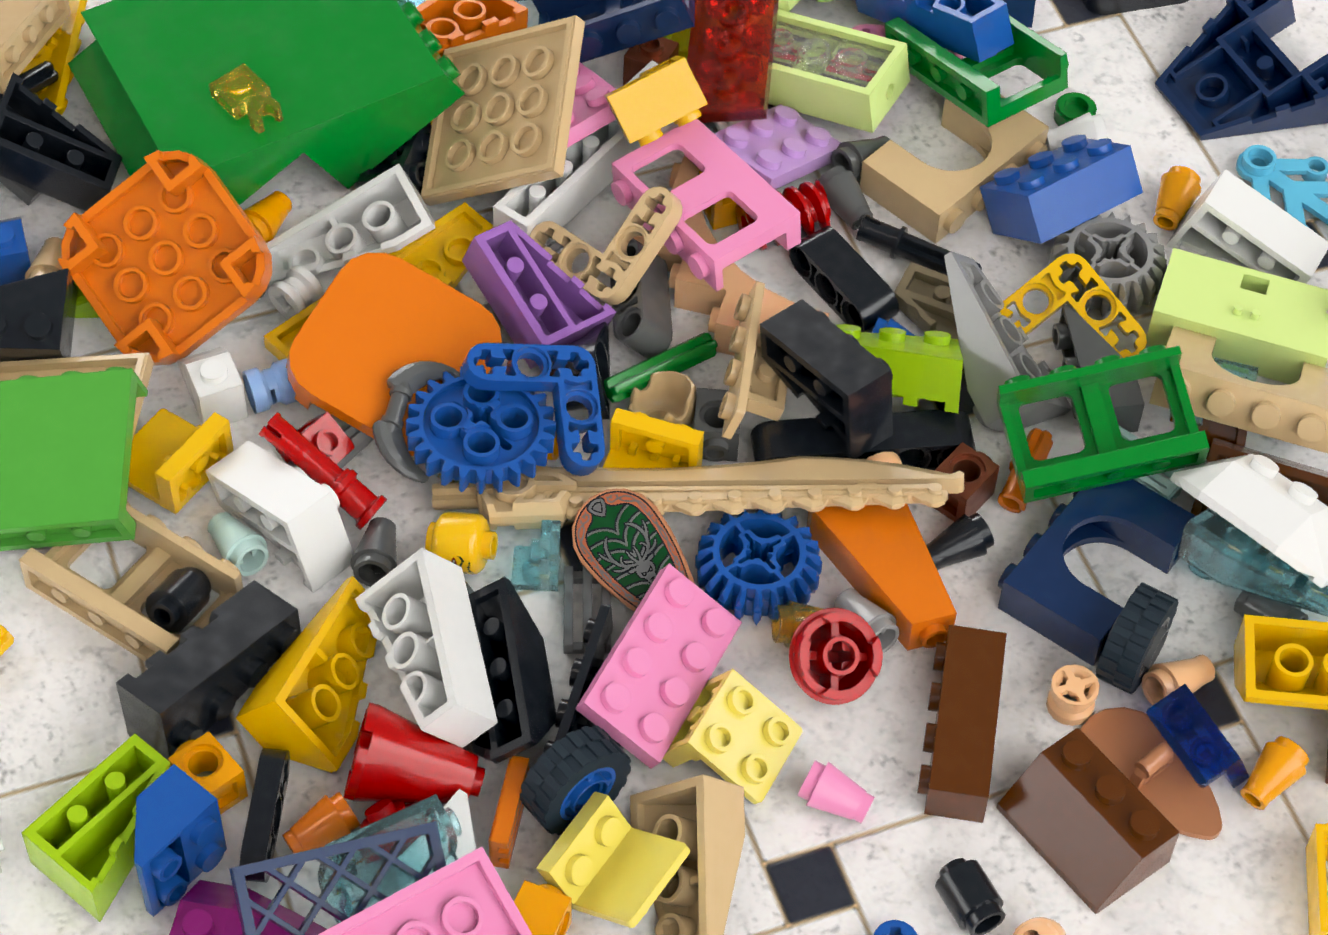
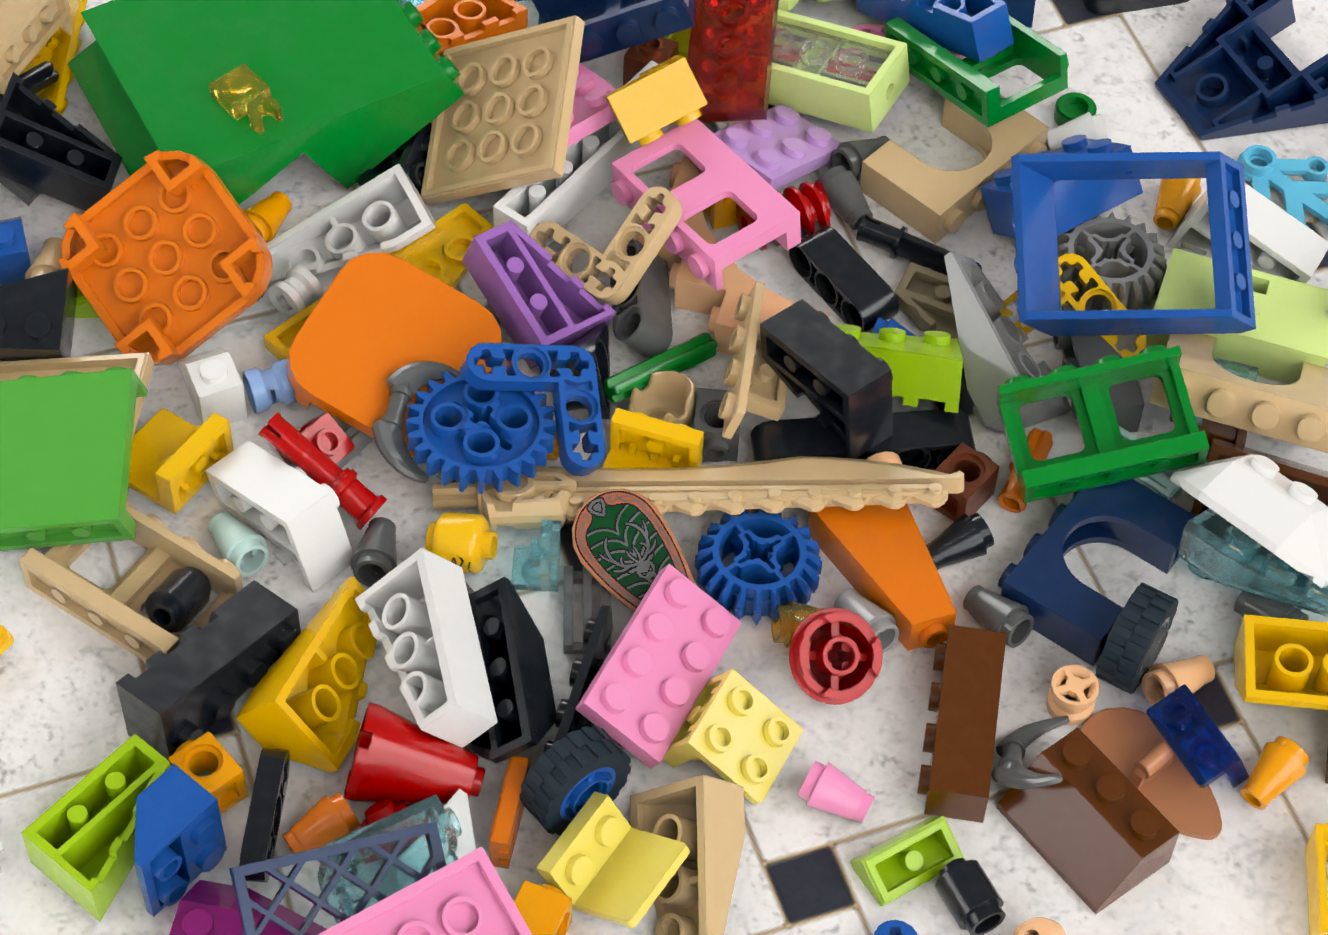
none -> lime slope [850,816,965,906]
none -> dark grey cone [963,585,1034,648]
none -> dark grey piece [991,716,1070,789]
none -> blue window [1010,151,1256,336]

